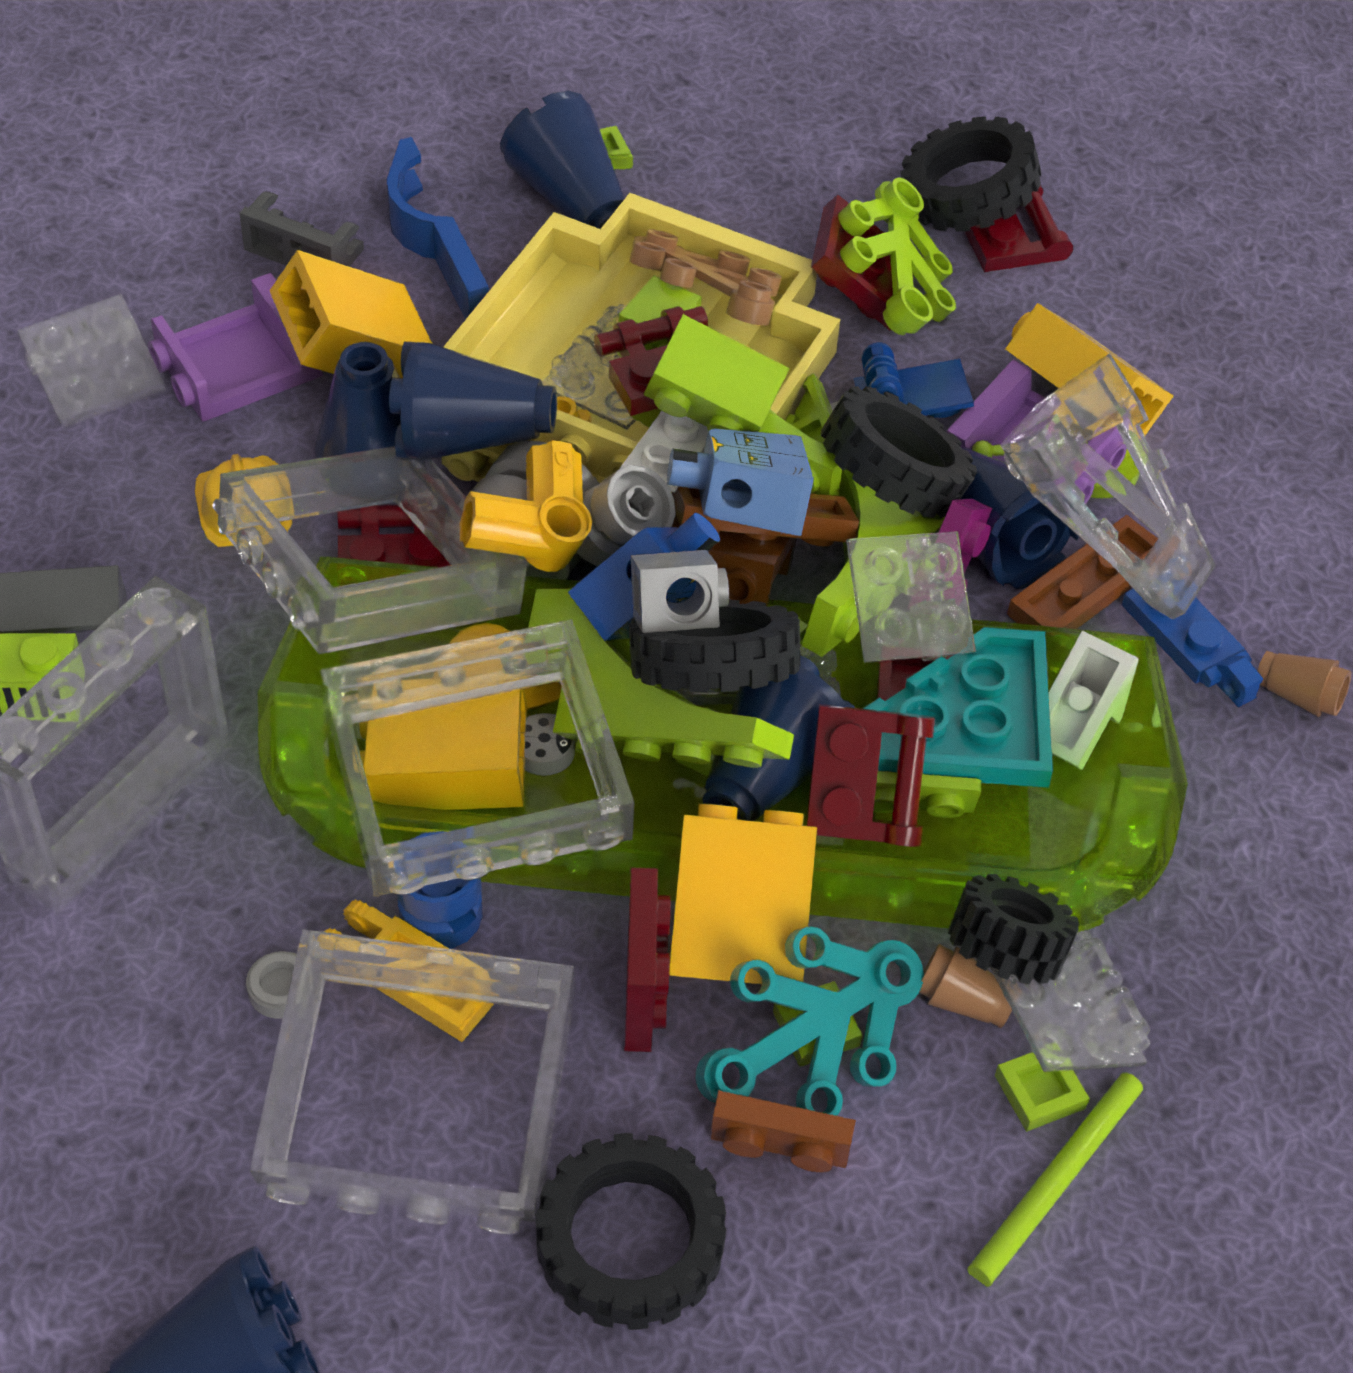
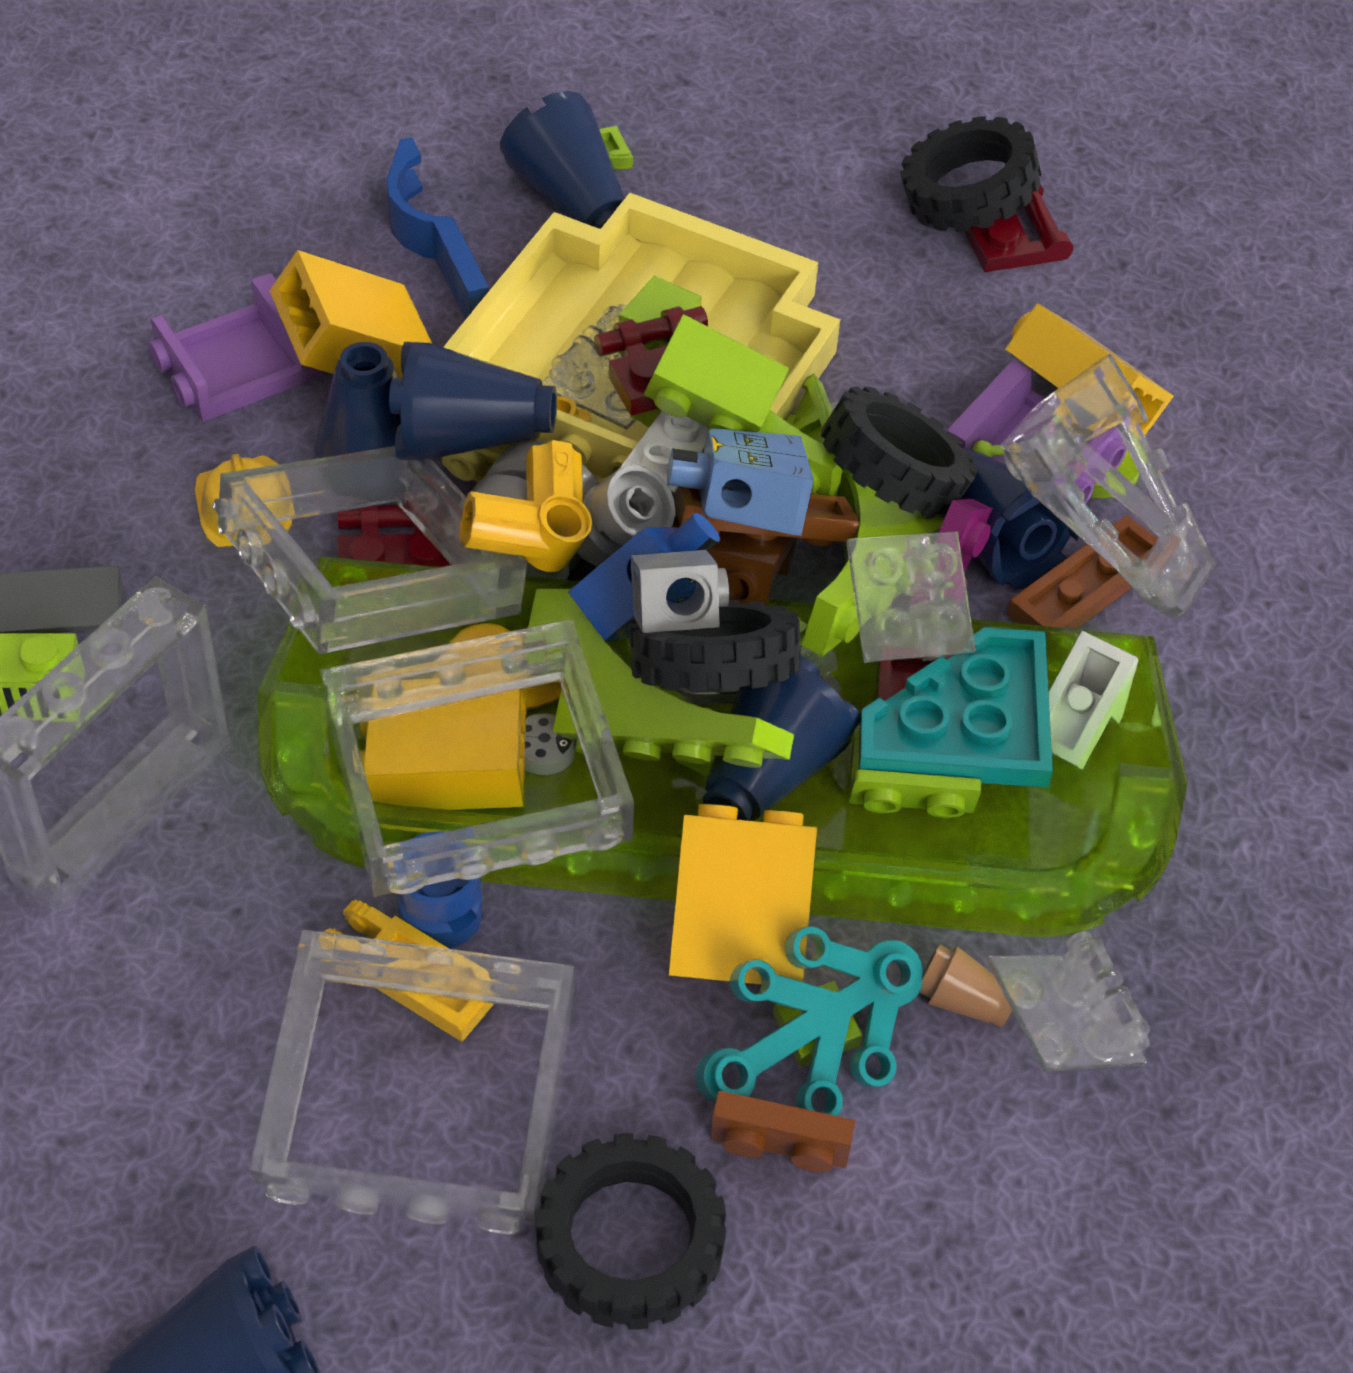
clear hinge [17,294,167,428] -> none
dark grey hinge [239,191,364,267] -> none
light grey tile [246,951,315,1018] -> none
dark red plate [625,868,671,1052] -> none
medium nougat plant [629,229,782,325] -> none
dark red plate [806,704,935,847] -> none
dark red plate [811,194,893,330] -> none
lime plant [838,177,956,335] -> none
blue hinge [853,342,974,418] -> none
black tyre [948,874,1079,984] -> none
lime bar [967,1072,1143,1287] -> none
lime tile [995,1043,1090,1132] -> none
blue hinge [1121,571,1263,707] -> none
medium nougat cone [1258,651,1352,717] -> none

